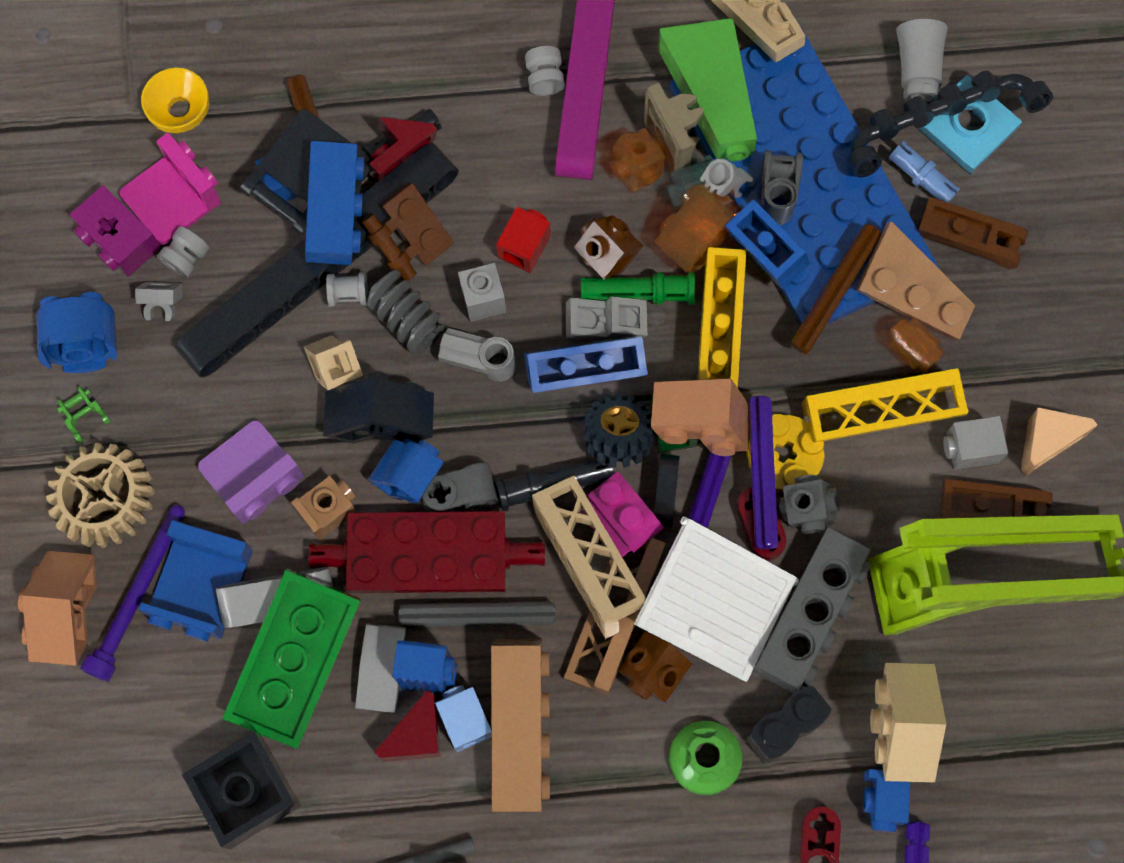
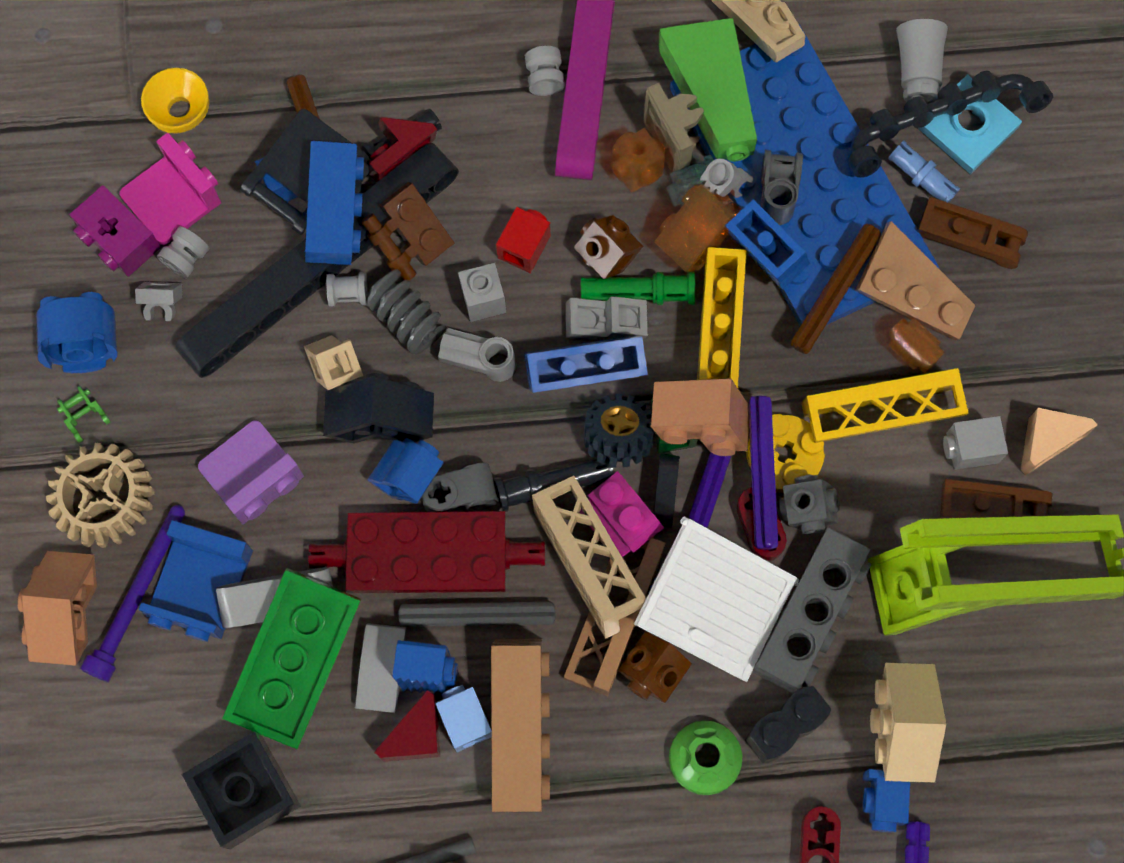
medium nougat brick [291,476,357,541] -> none

